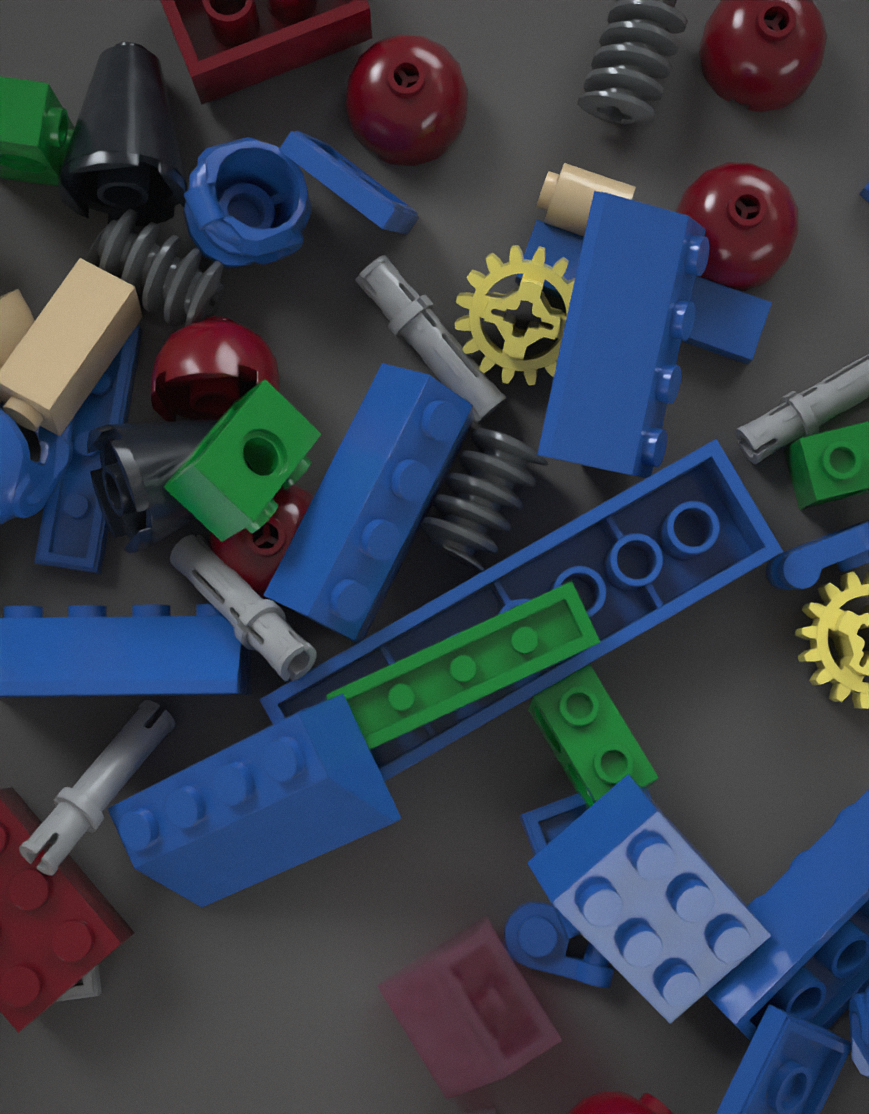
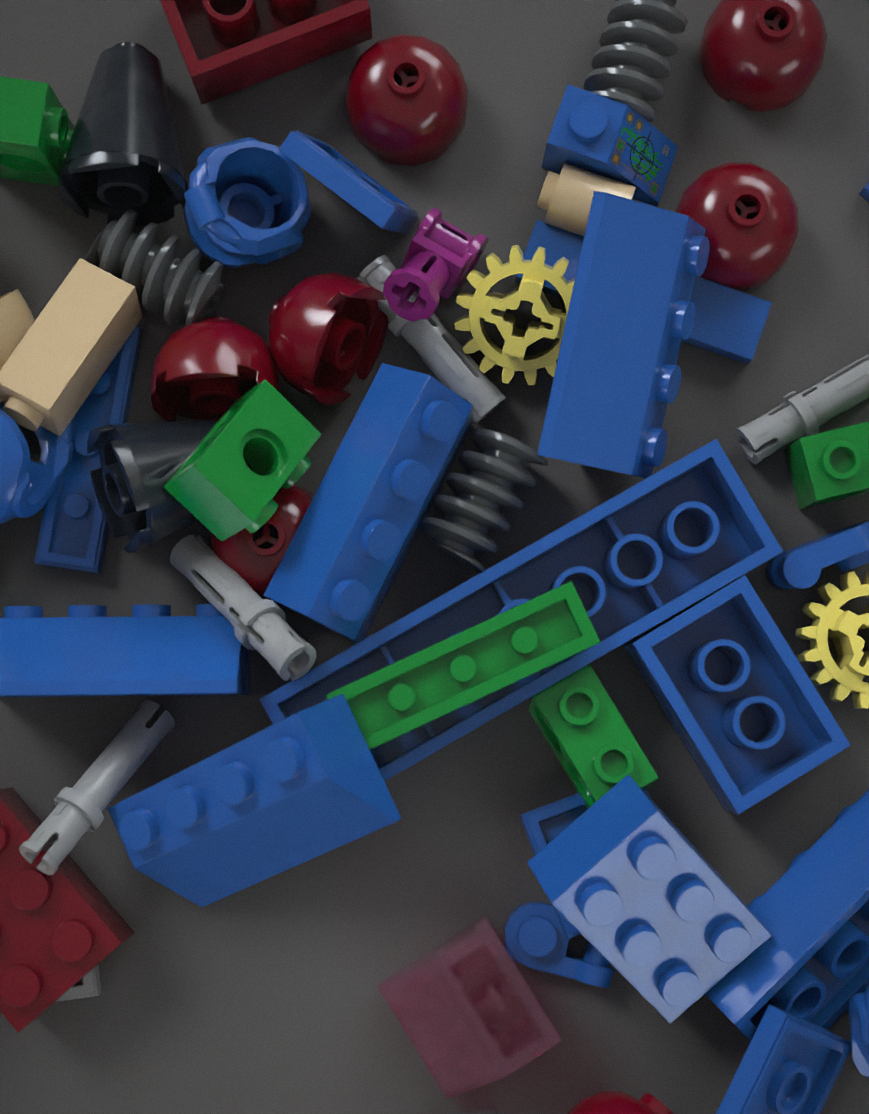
none -> dark red cylinder [269,273,388,406]
none -> magenta connector [383,207,489,321]
none -> blue slope [542,84,678,207]
none -> blue brick [624,575,851,815]

